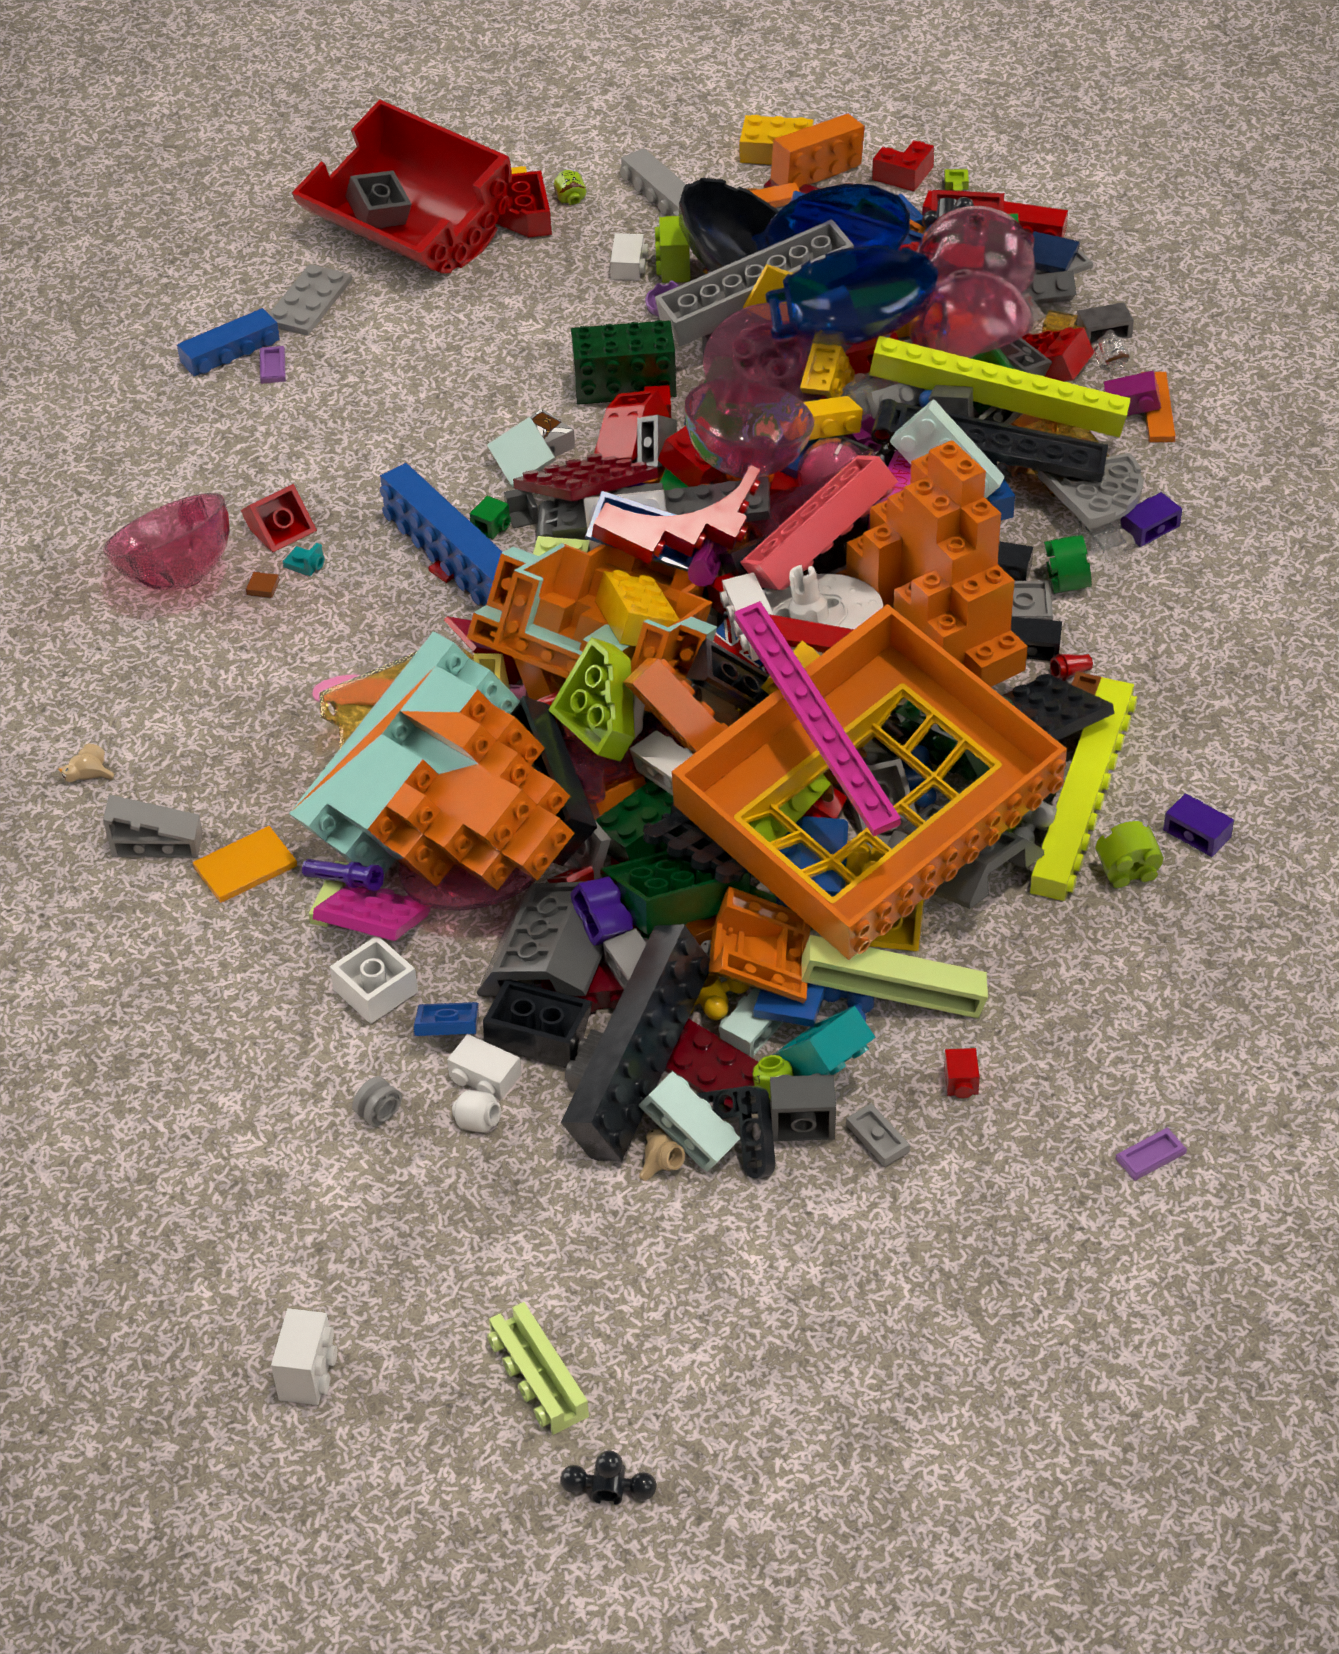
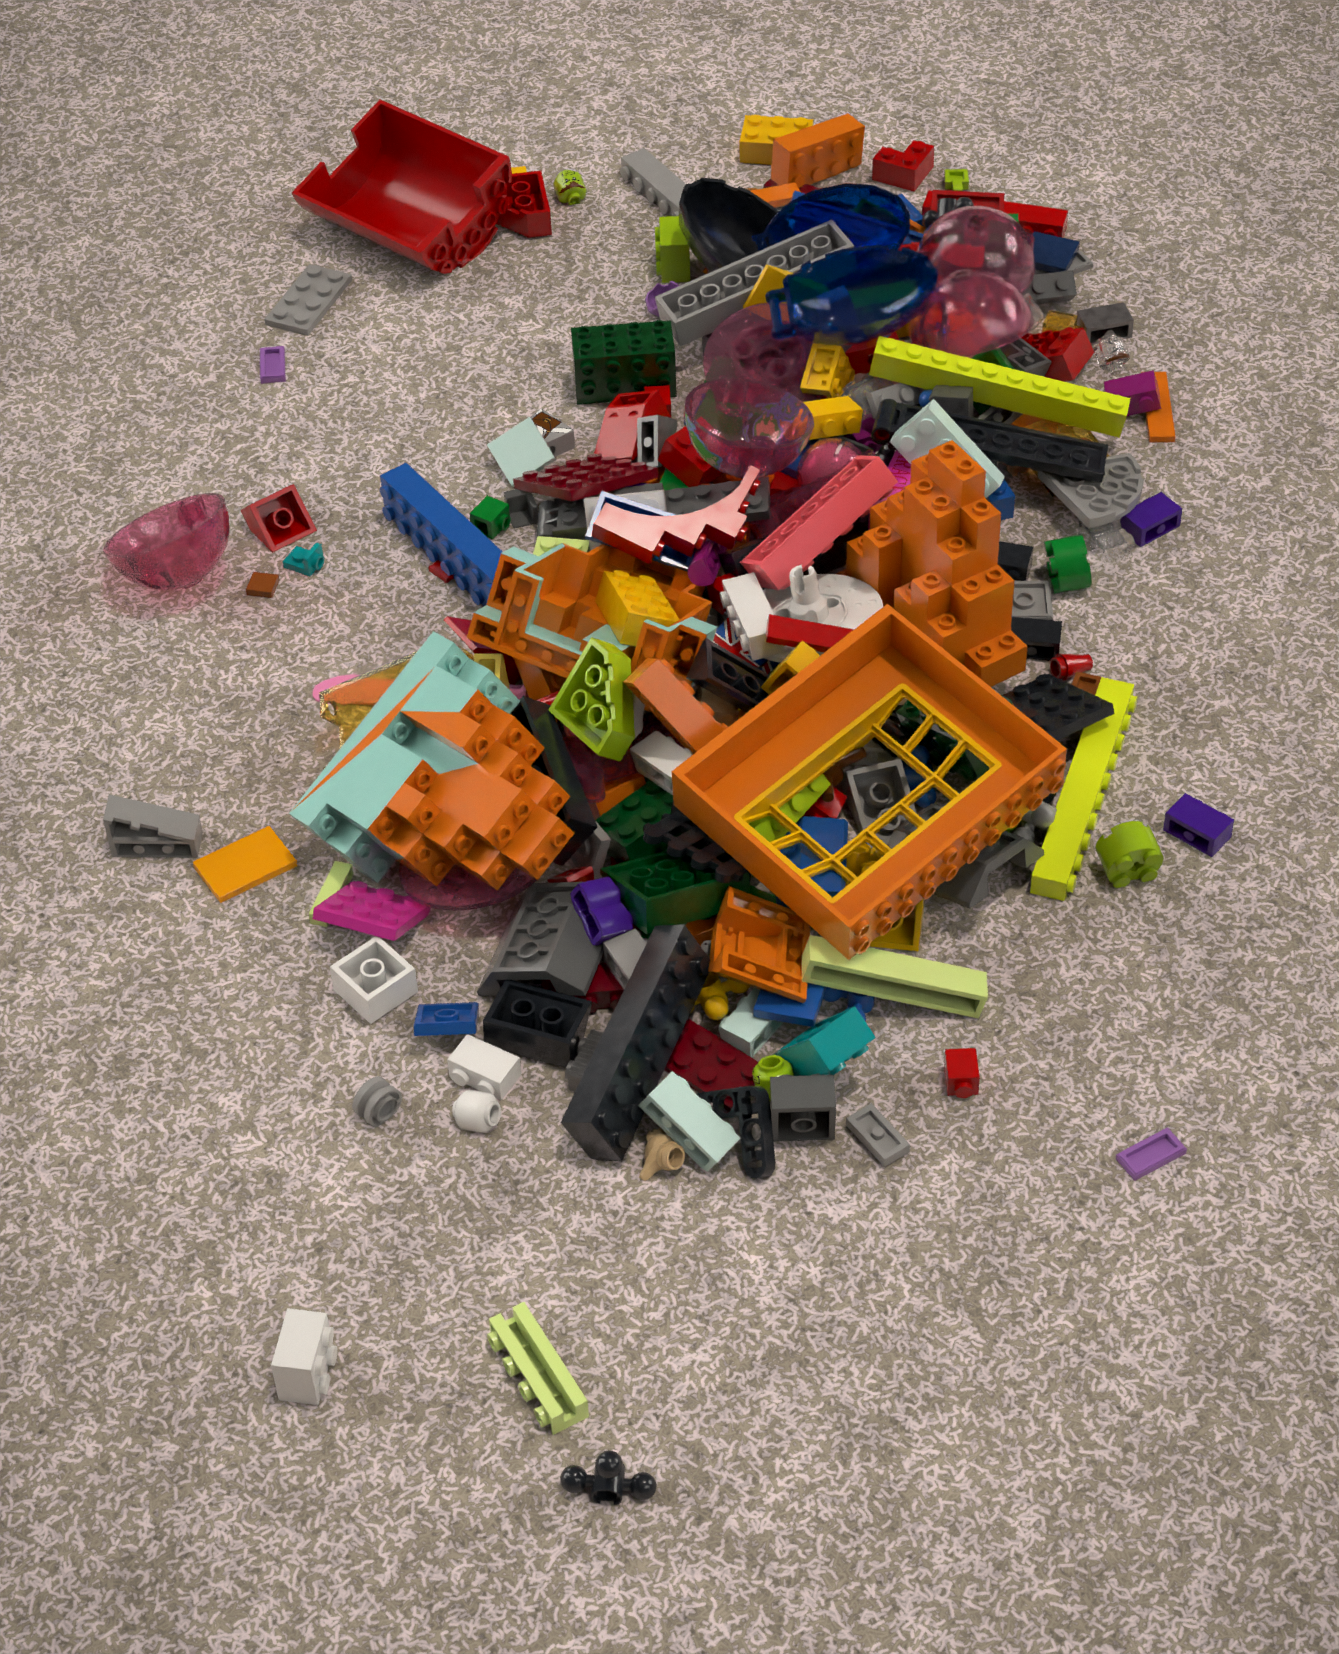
tan animal [58,743,114,782] -> none
blue brick [177,308,280,376] -> none
dark purple pin [302,858,384,891] -> none
dark grey brick [345,171,412,228] -> none
white brick [610,233,648,281] -> none
dark pink plate [734,601,901,837] -> none

